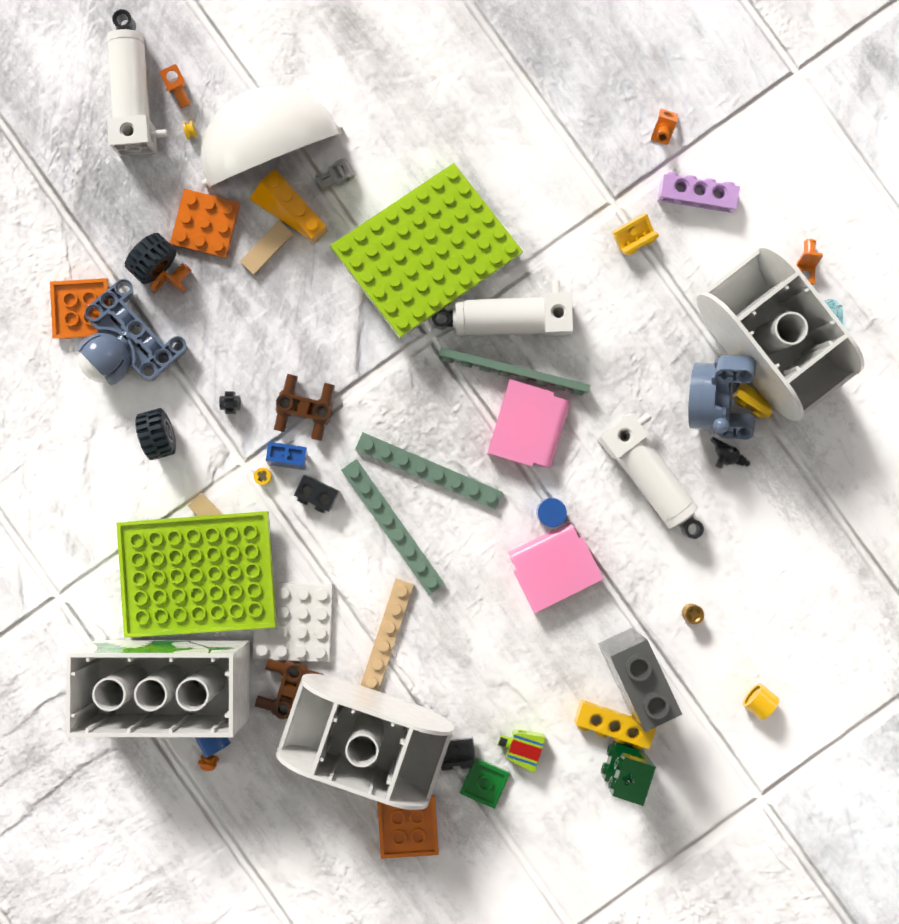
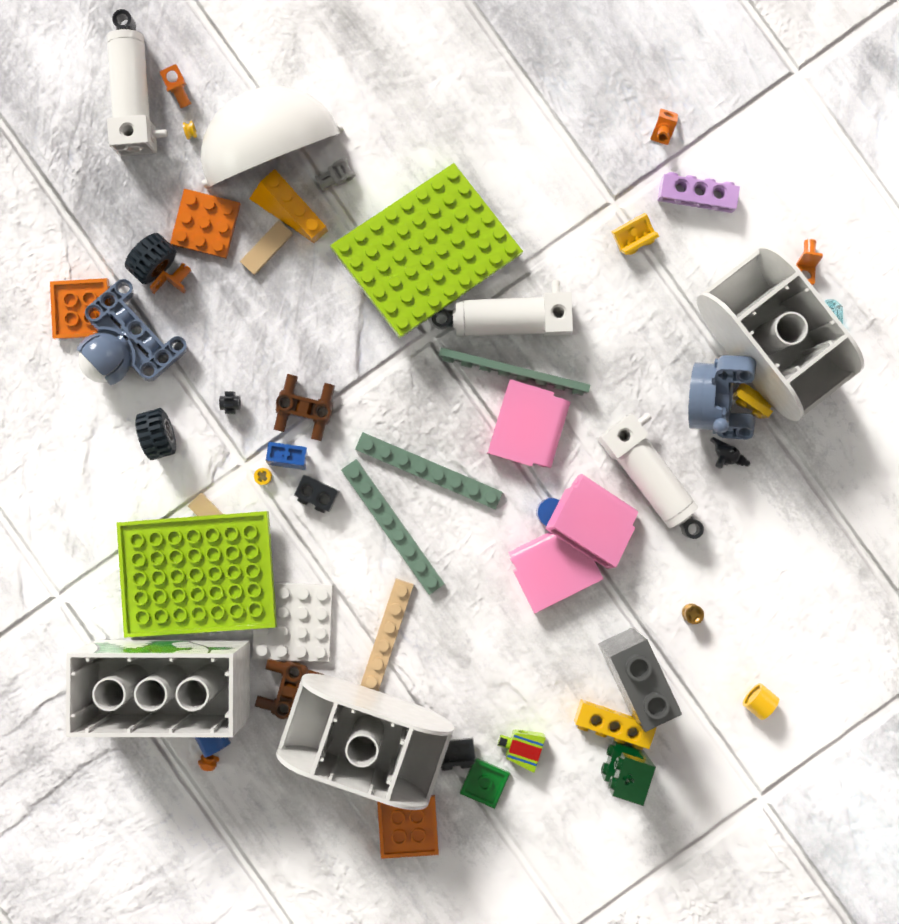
none -> bright pink piece [545,474,638,569]

